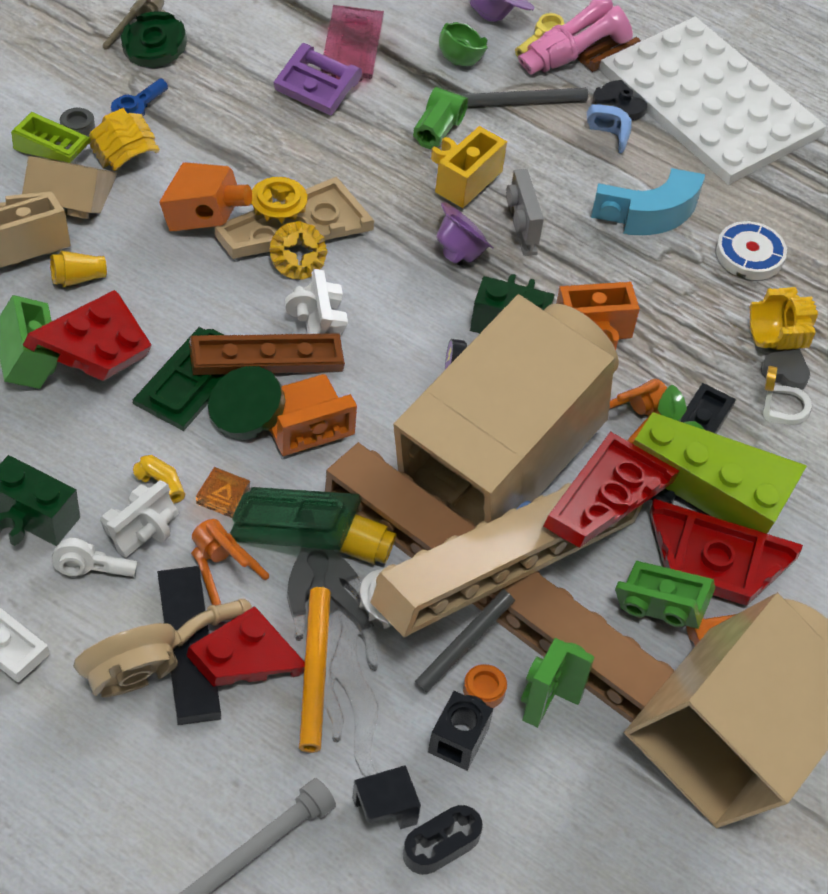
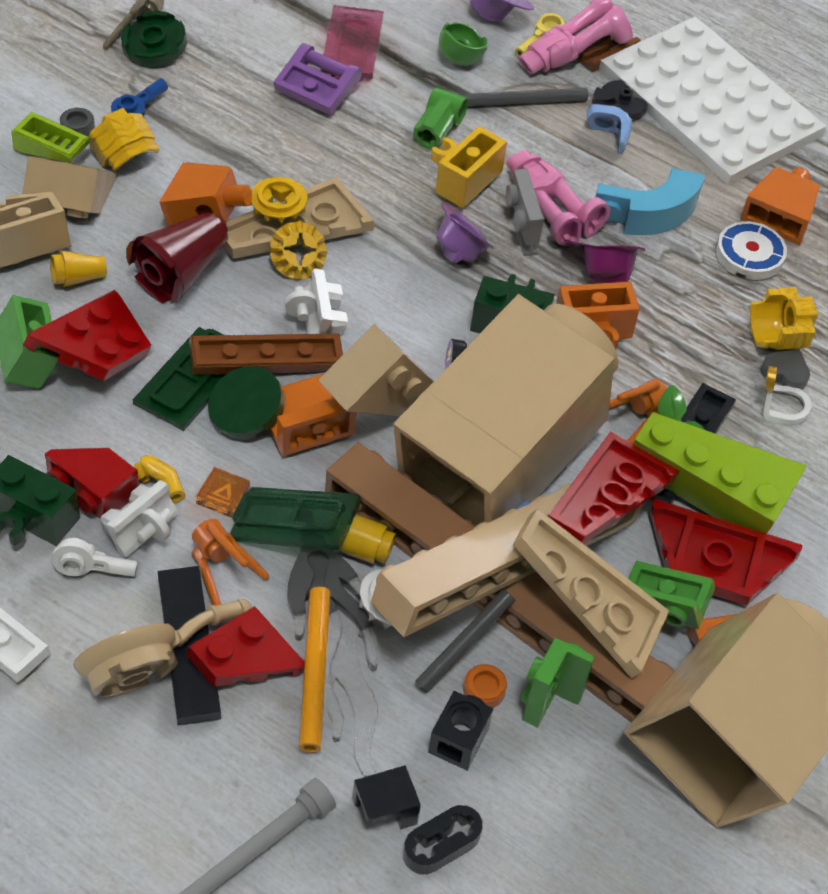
none -> red slope [45,448,139,519]
none -> dark red cone [126,212,228,304]
none -> tan wedge [318,324,434,416]
none -> bright pink piece [506,150,611,247]
none -> tan wing [513,508,669,678]
none -> magenta piece [564,240,645,284]
none -> orange torso [740,167,820,246]

